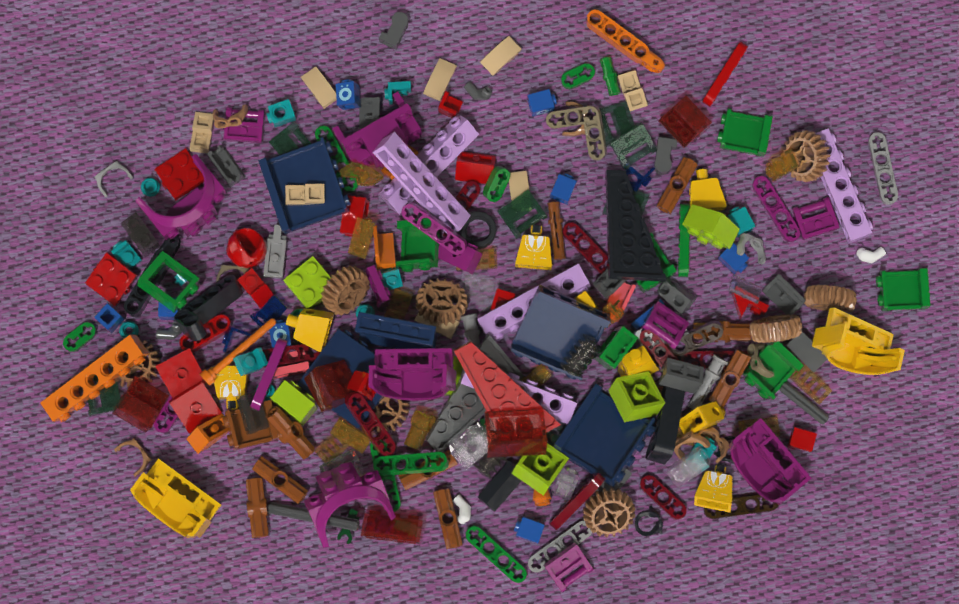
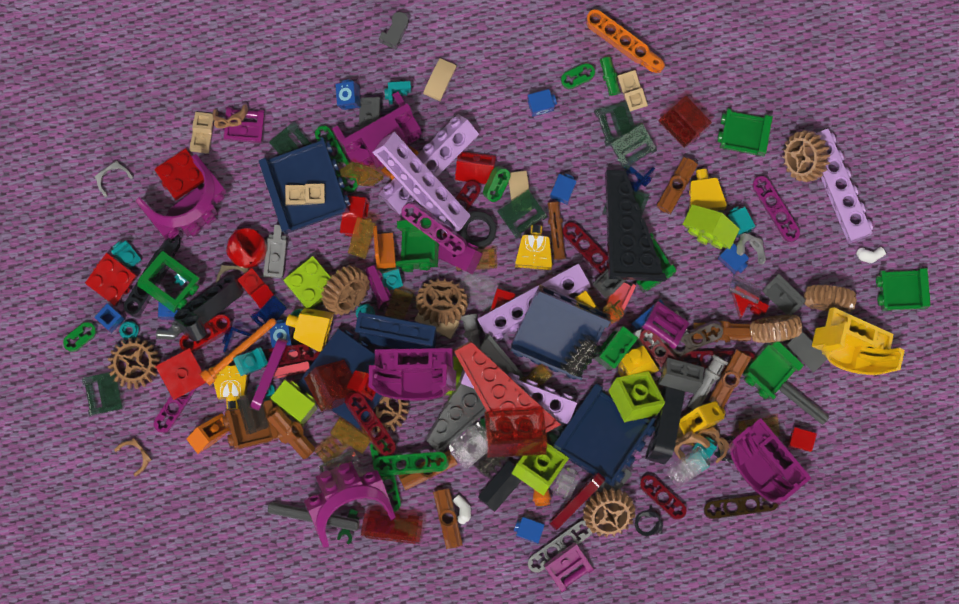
orange brick [40,335,149,422] -> none
clear red slope [112,376,169,433] -> none
clear smoke brick [121,213,160,257] -> none
yellow piece [130,459,222,538] -> none
teal plate [141,178,160,197] -> none
plate [169,381,222,433] -> none
dark grey hinge [207,145,246,188] -> none
dark orange piece [246,478,269,538] -> none
dark orange piece [252,456,309,505] -> none
teal brick [266,99,296,128] -> none
tan slope [301,67,337,109] -> none
clear yellow piece [404,409,436,451] -> none
red panel [438,91,463,118] -> none
dark grey arm [464,81,492,100] -> none
green beam [466,526,527,583] -> none
tan slope [480,36,522,76] -> none
dark tan beam [546,105,607,160] -> none
medium nougat cap [562,102,588,137] -> none
dark grey leg [654,137,678,175] -> none
dark grey leg [657,278,697,314] -> none
green beam [678,204,690,277] -> none
yellow torso [694,465,733,513] -> none
red beam [702,41,749,107] -> none
dark tan cap [747,343,774,378] -> none
clear yellow slope [765,149,798,182] -> none
clear yellow slope [789,364,832,405] -> none
magenta plate [792,197,840,240] -> none
light grey beam [868,133,898,205] -> none

